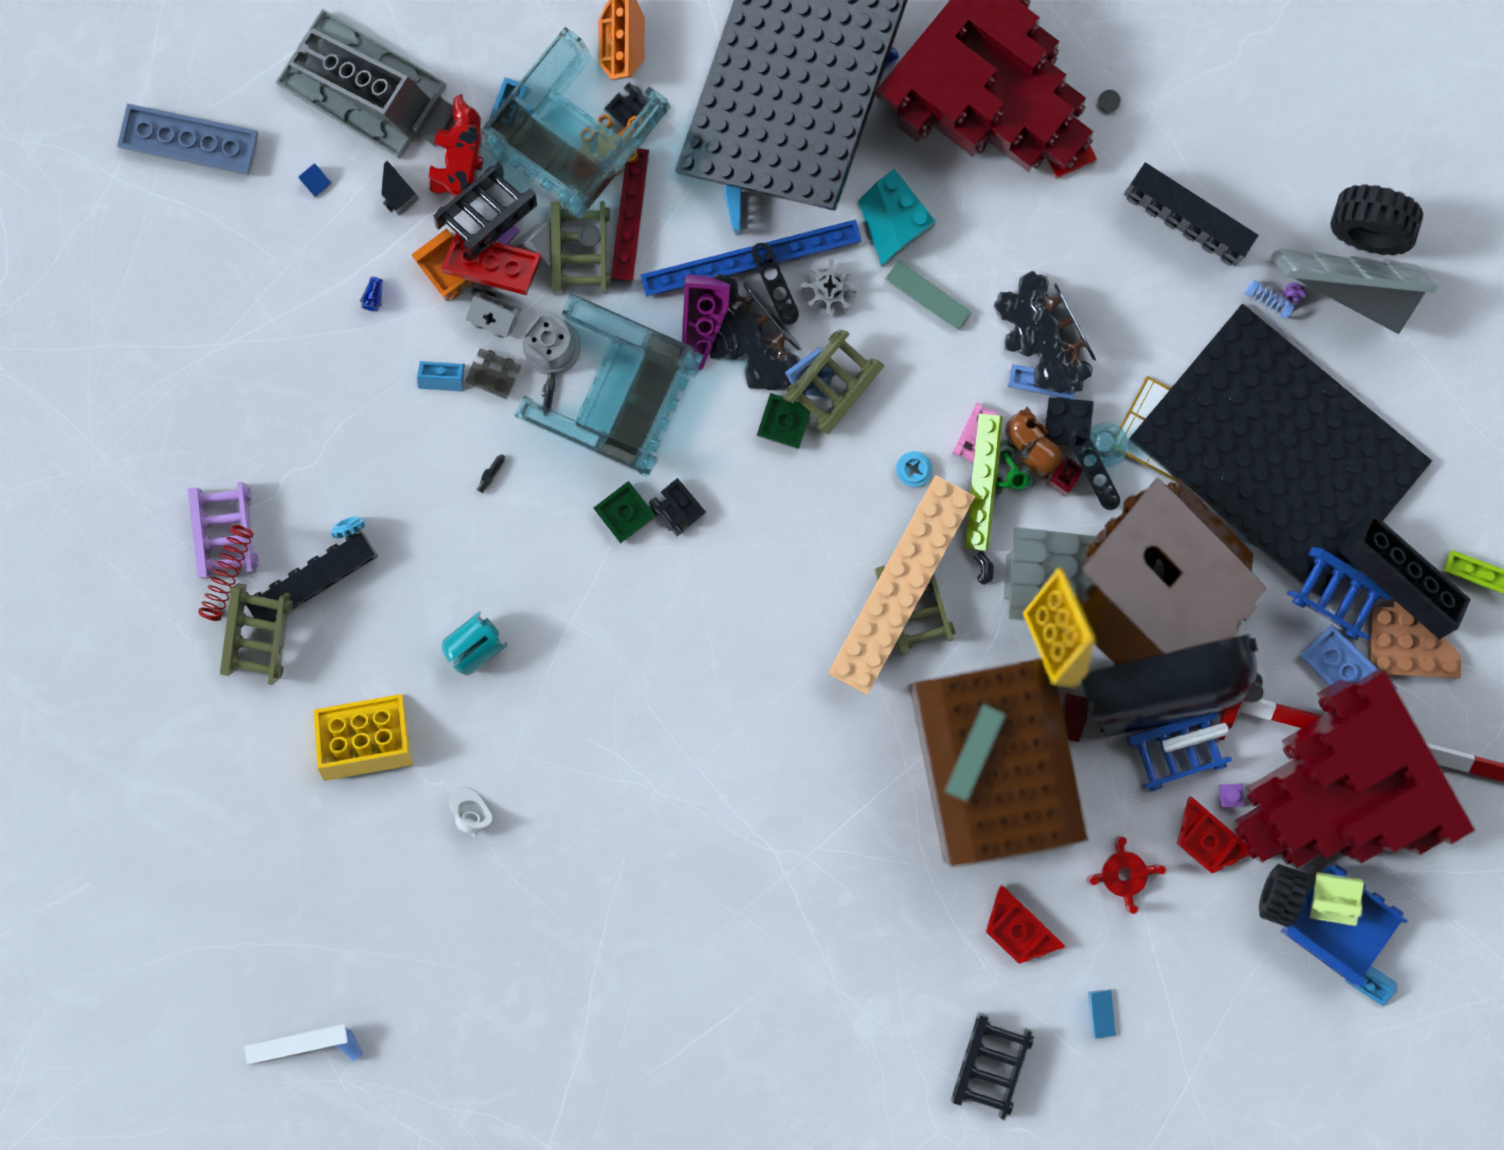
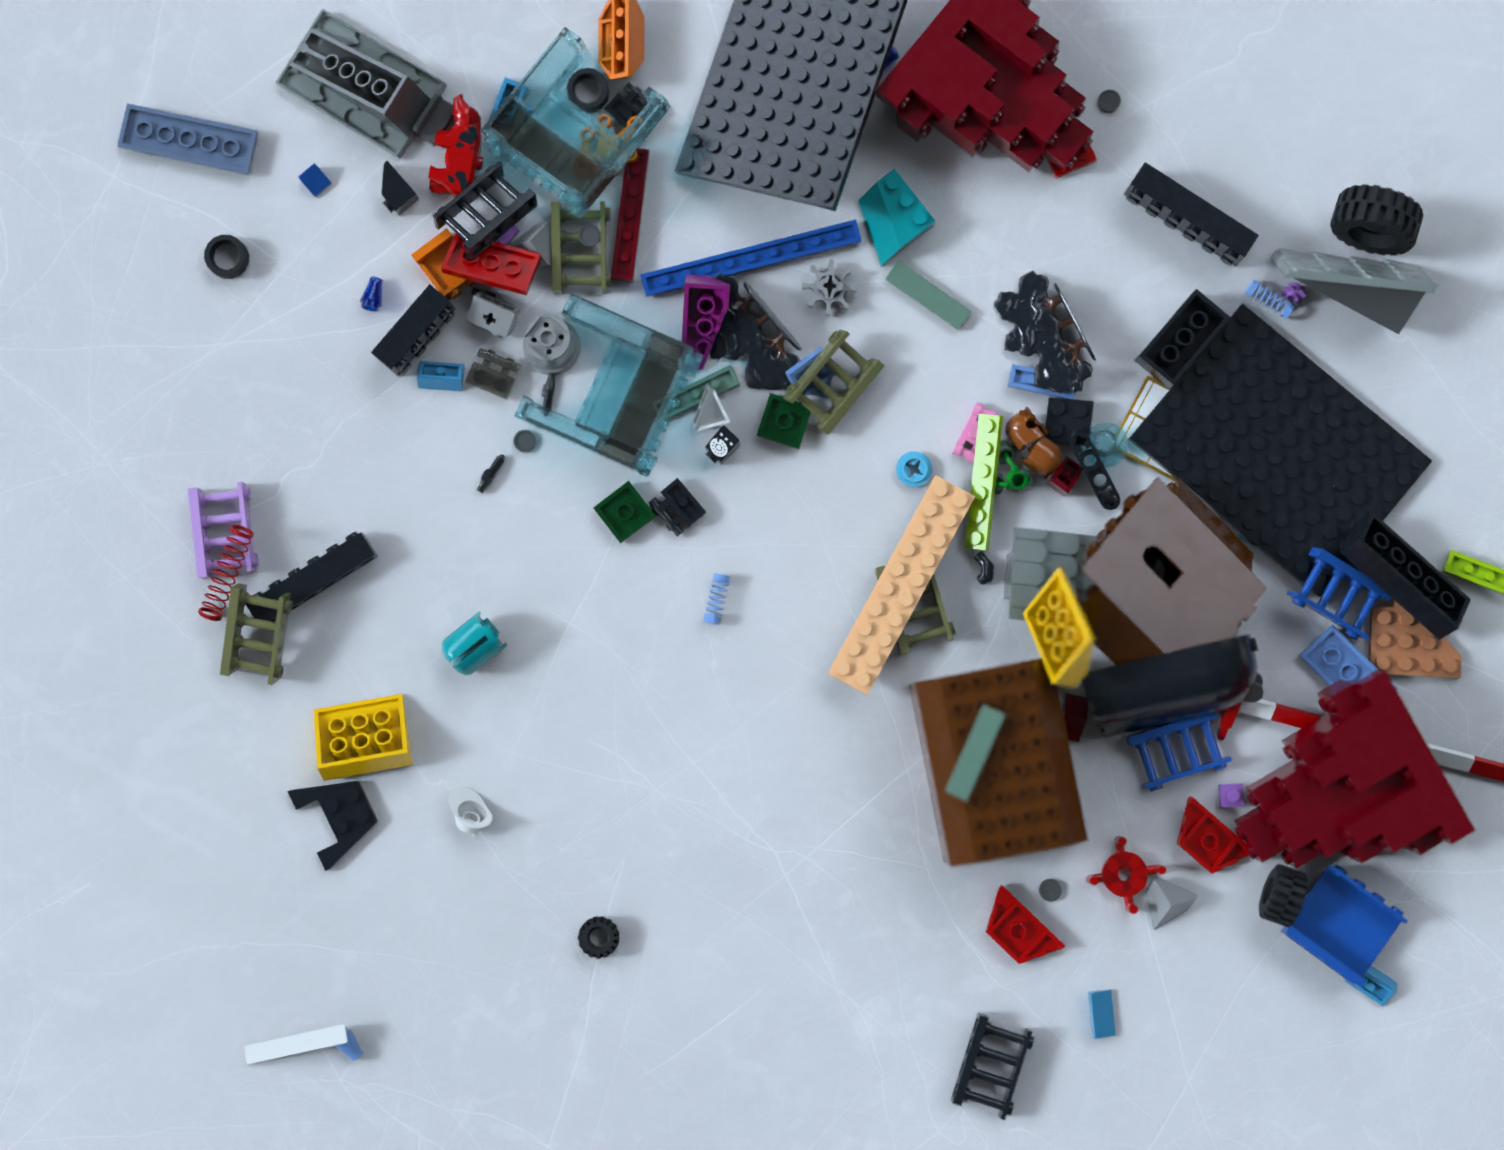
medium azure gear [330,516,366,539] -> none
dark azure slope [724,186,742,235] -> none
black beam [751,242,799,324] -> none
white axle [1162,723,1229,753] -> none
yellowish green bracket [1310,872,1364,926] -> none
none -> black tyre [204,235,249,279]
none -> black wing [288,781,378,871]
none -> black brick [371,284,456,376]
none -> dark grey piece [513,430,536,452]
none -> black tyre [566,68,610,113]
none -> black tyre [578,916,620,959]
none -> sand green tile [651,365,741,424]
none -> light grey slope [691,384,730,431]
none -> light blue piece [703,573,730,625]
none -> black slope [705,425,740,465]
none -> dark grey piece [1039,879,1062,902]
none -> black brick [1134,289,1231,389]
none -> light grey slope [1146,877,1197,930]

